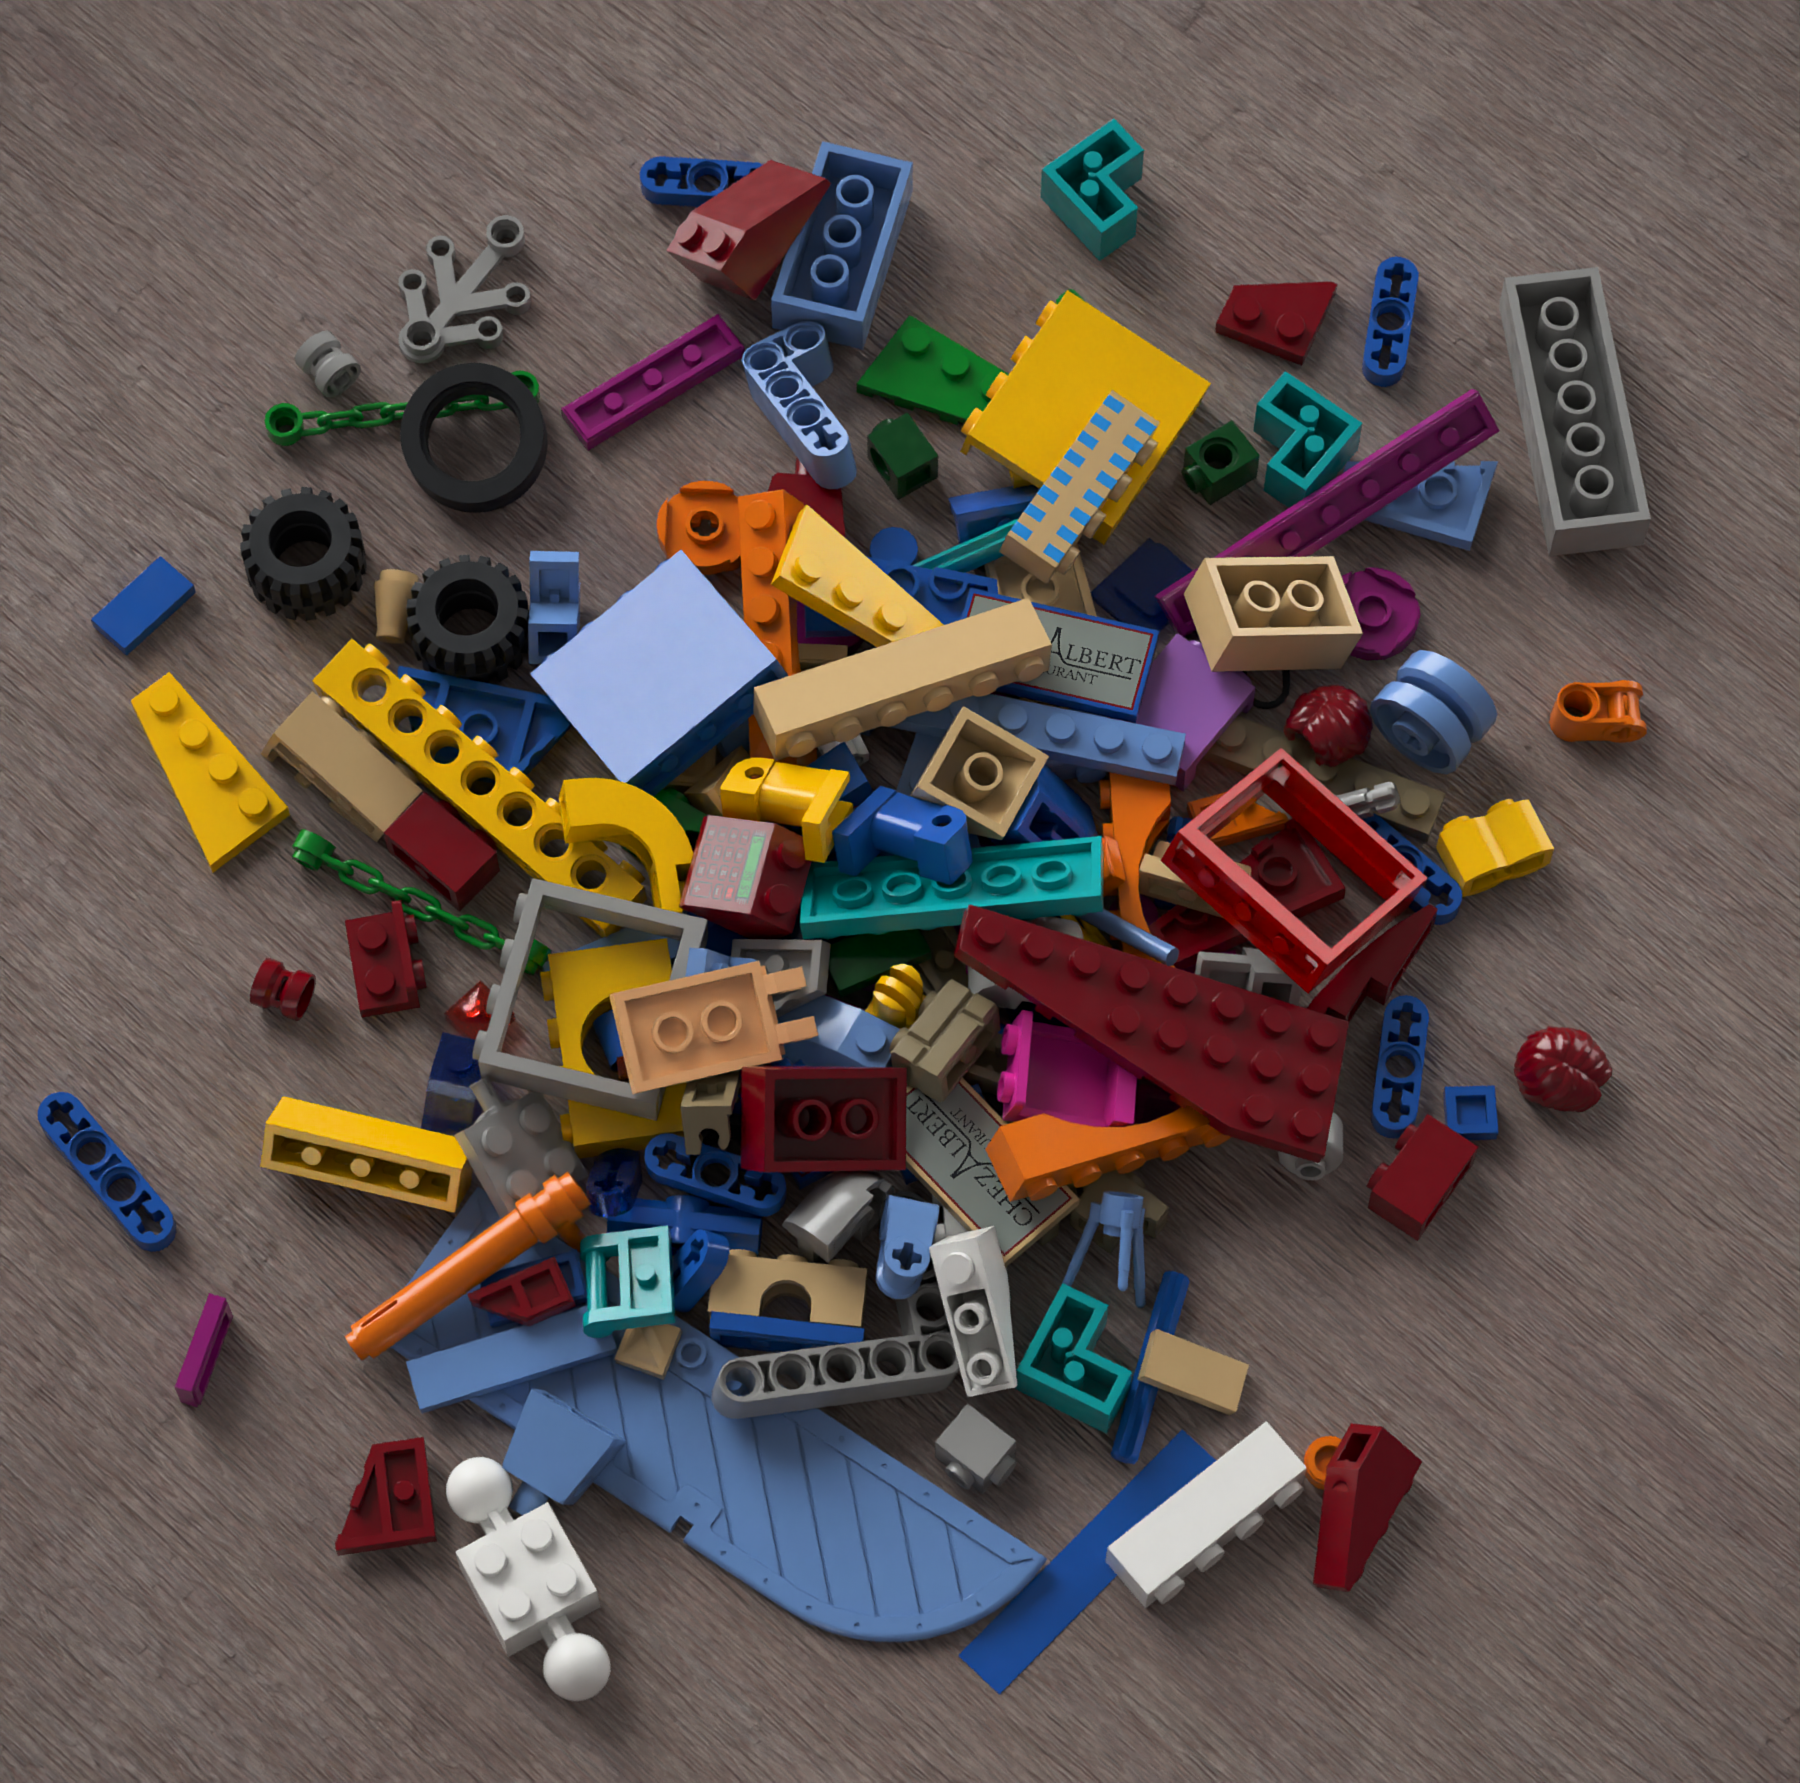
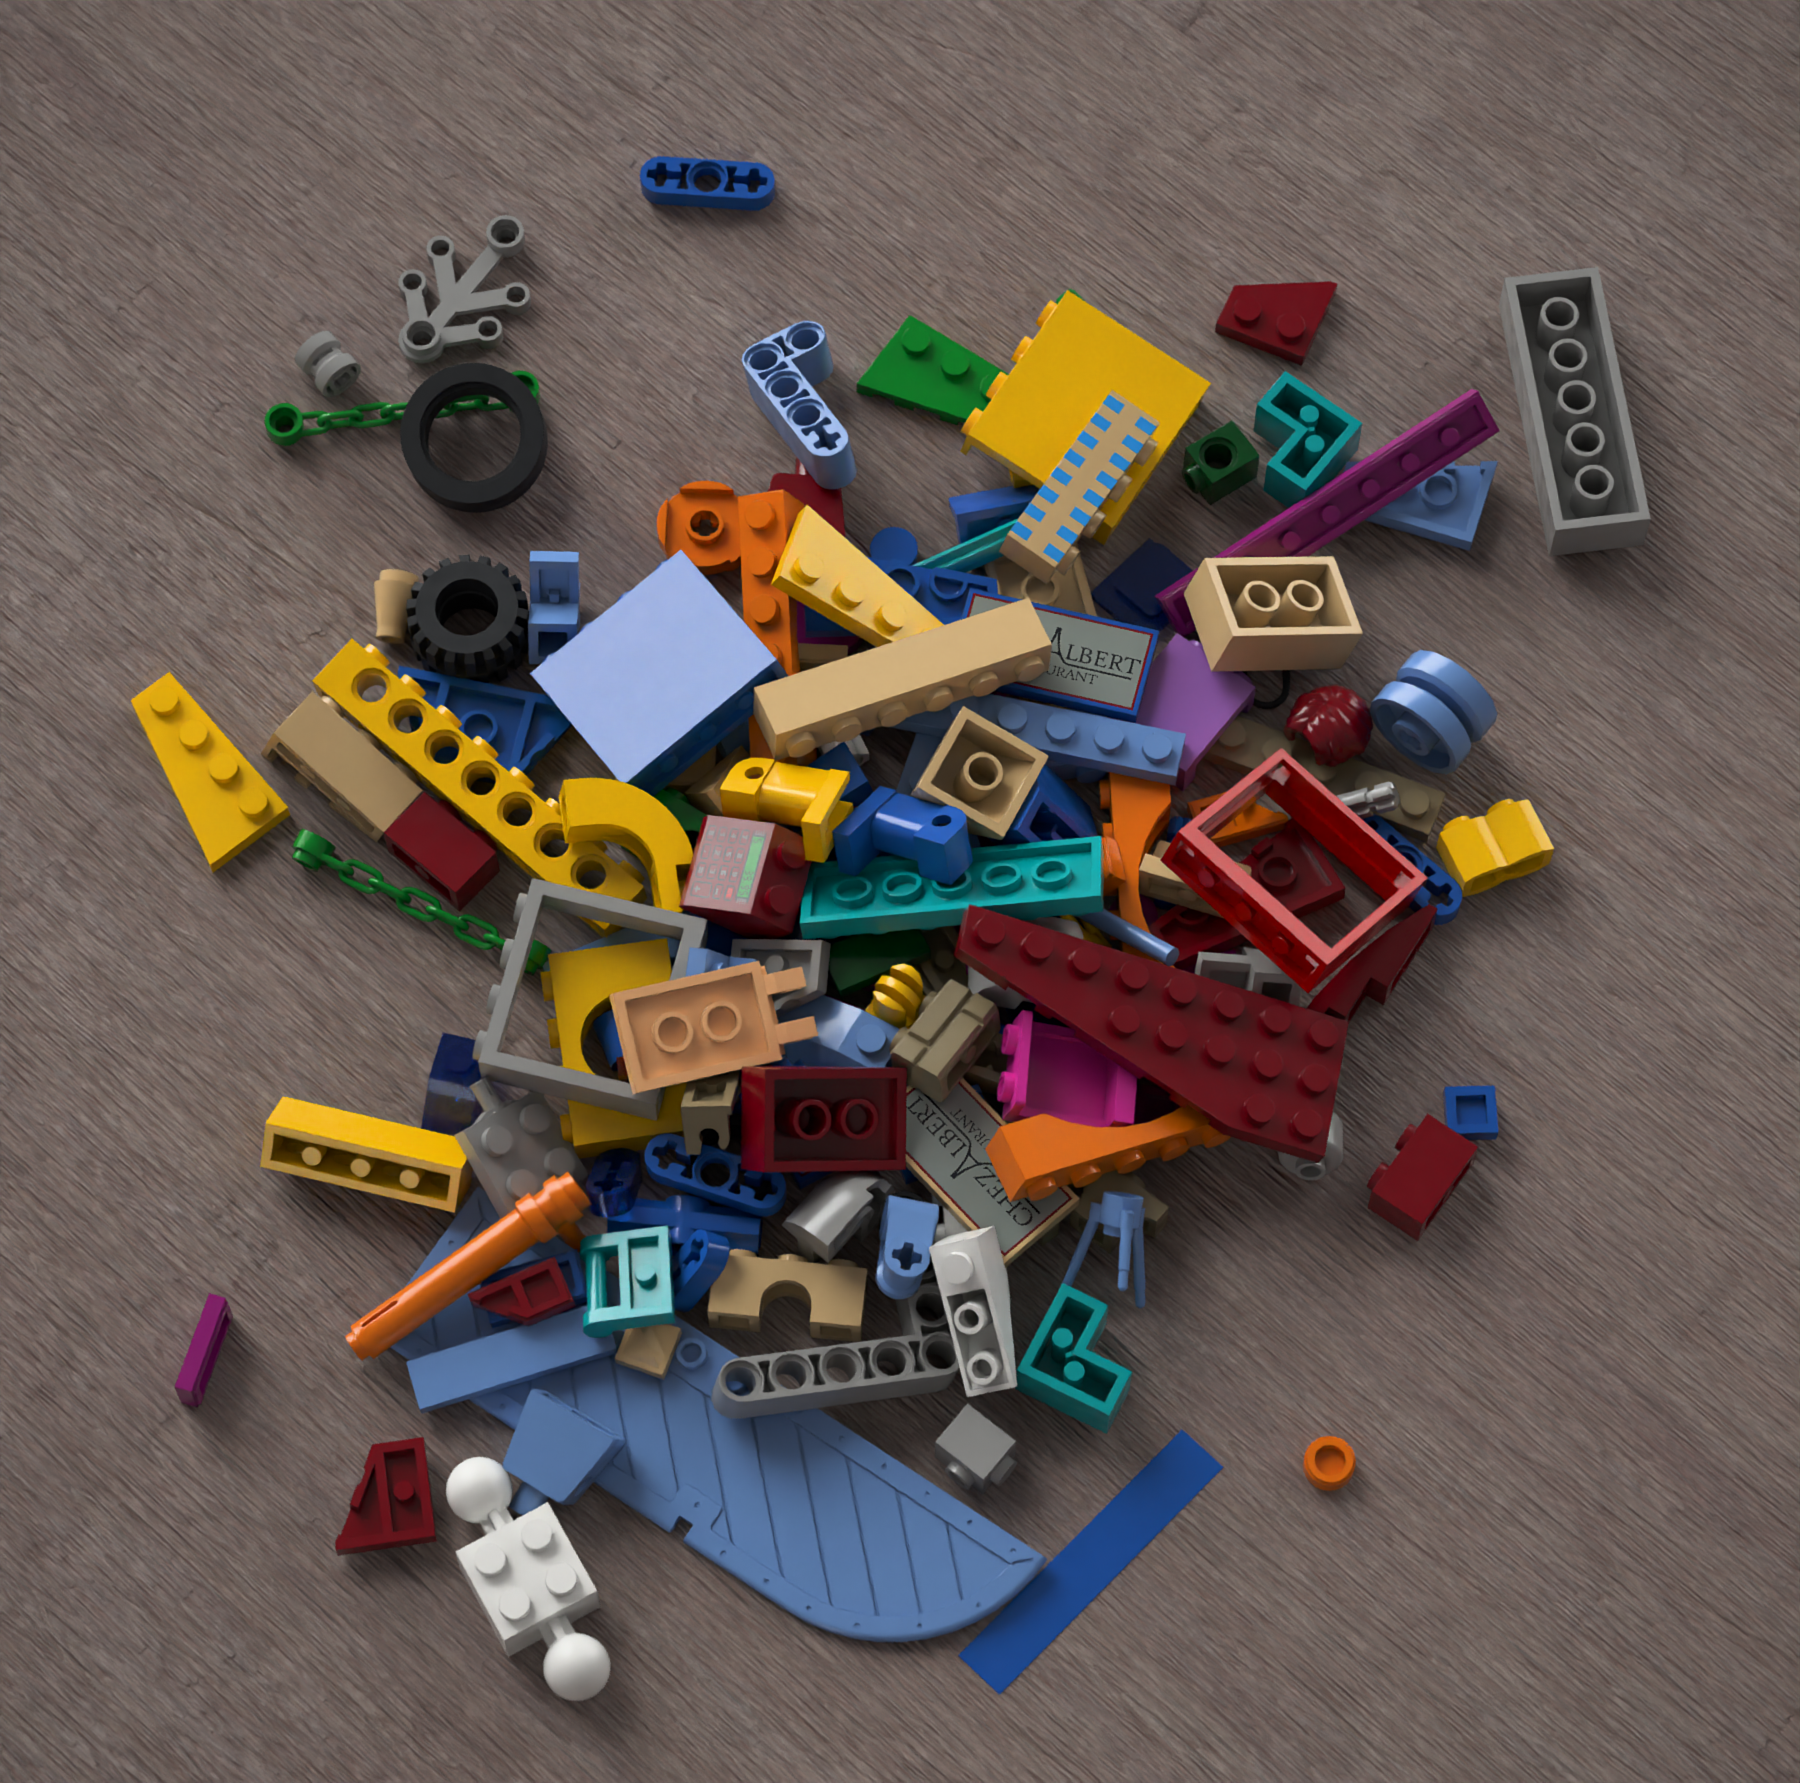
blue beam [38,1092,177,1252] -> none
blue tile [91,556,196,656] -> none
black tyre [240,487,367,621] -> none
dark red wheel [250,958,316,1021] -> none
dark red bracket [345,900,427,1018] -> none
clear red tile [444,981,516,1047] -> none
magenta tile [561,314,745,451] -> none
dark red slope [666,160,831,301] -> none
blue tile [709,1311,865,1353] -> none
medium blue brick [771,141,913,350] -> none
dark green brick [867,412,938,500] -> none
teal brick [1040,118,1144,261] -> none
white brick [1106,1421,1307,1609] -> none
blue axle [1111,1271,1190,1464] -> none
tan tile [1138,1329,1249,1416] -> none
dark red slope [1313,1423,1423,1592] -> none
magenta tile [1341,567,1421,661] -> none
blue beam [1362,257,1419,387] -> none
blue beam [1370,995,1429,1139] -> none
dark red hair [1514,1026,1612,1113] -> none
orange piece [1549,680,1647,743] -> none

